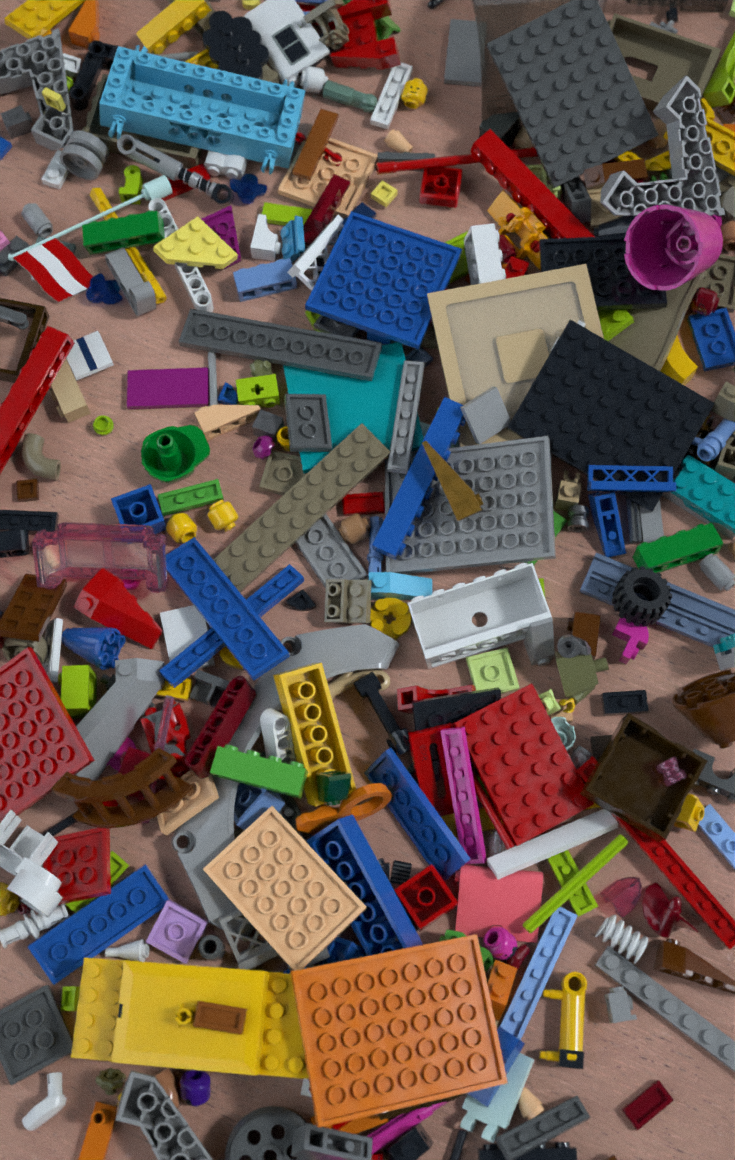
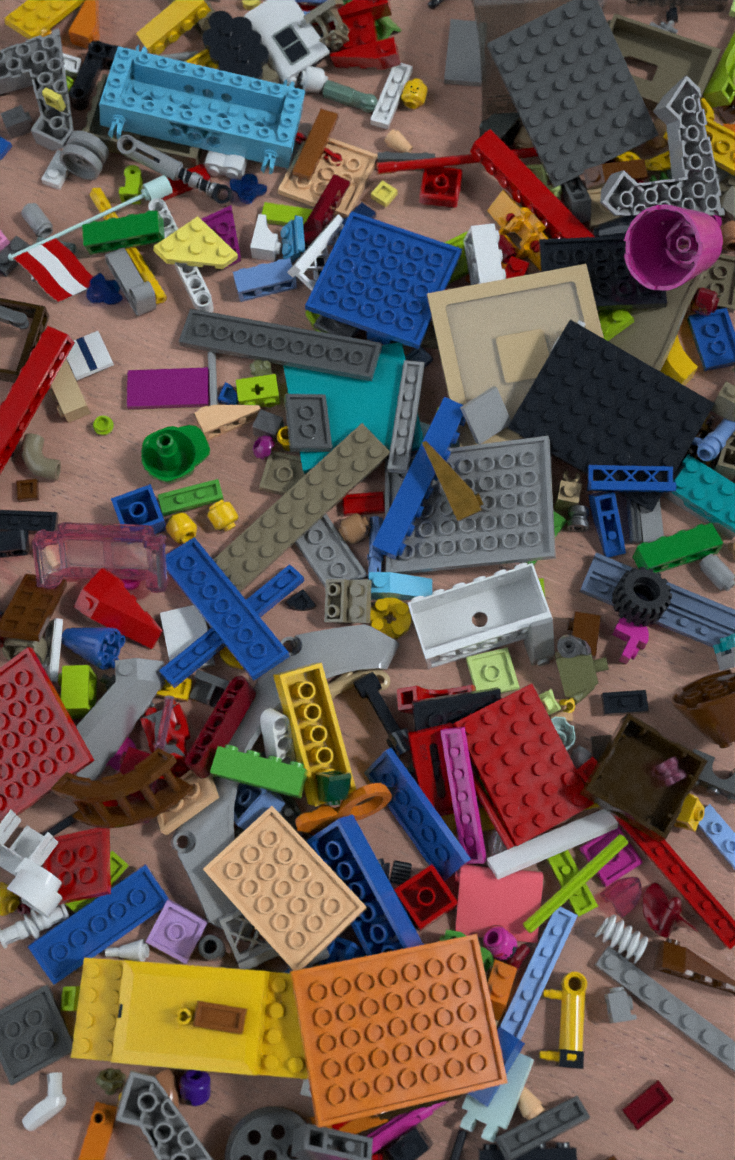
none -> dark pink tile [579,826,643,887]

